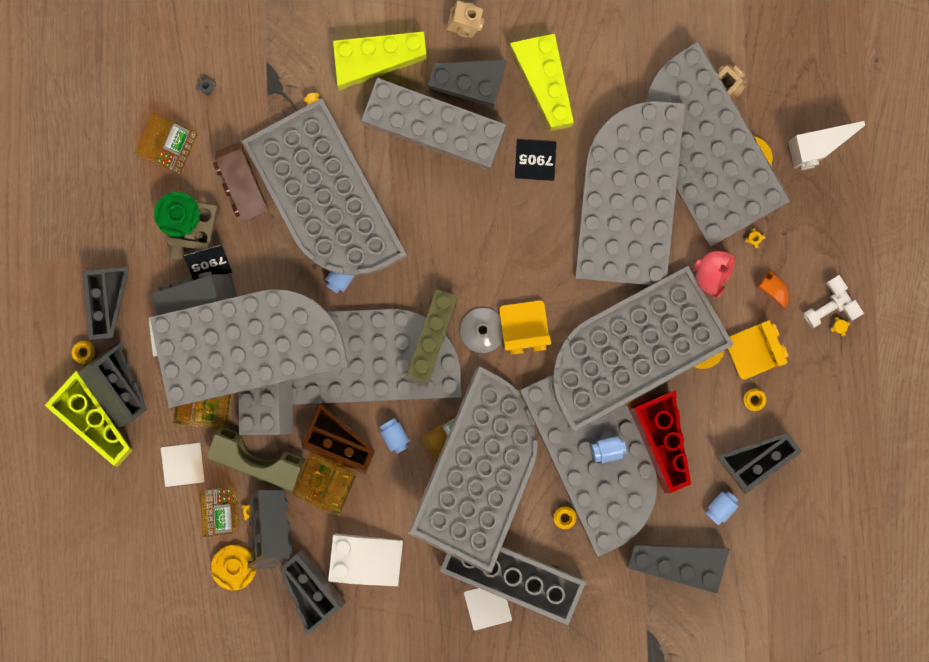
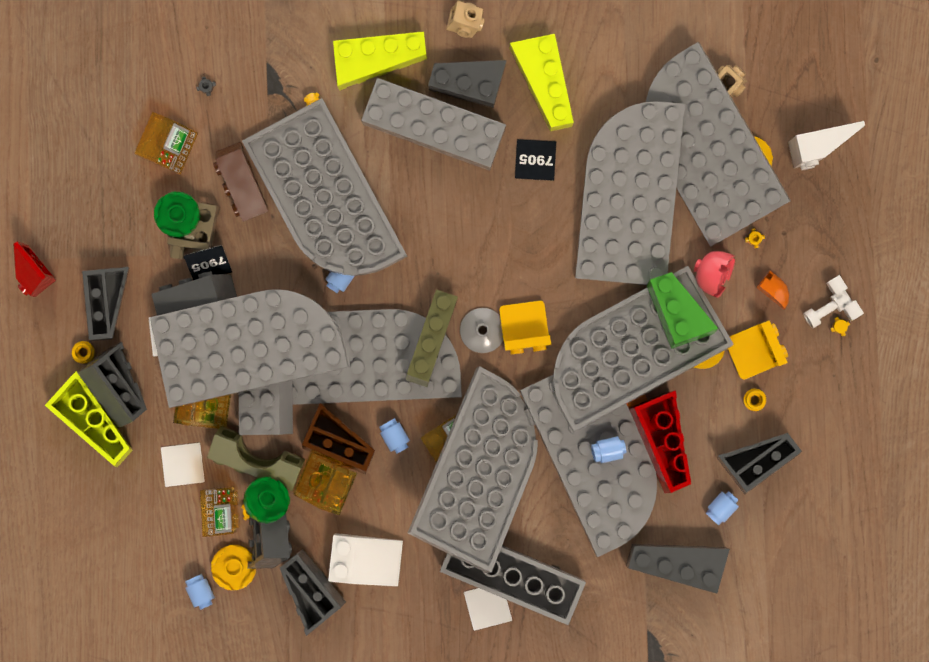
yellow plate [553,506,576,529] -> none
none -> red slope [13,241,56,297]
none -> light blue brick [185,574,215,610]
none -> green tile [243,477,290,524]
none -> bright green wedge [647,272,718,349]

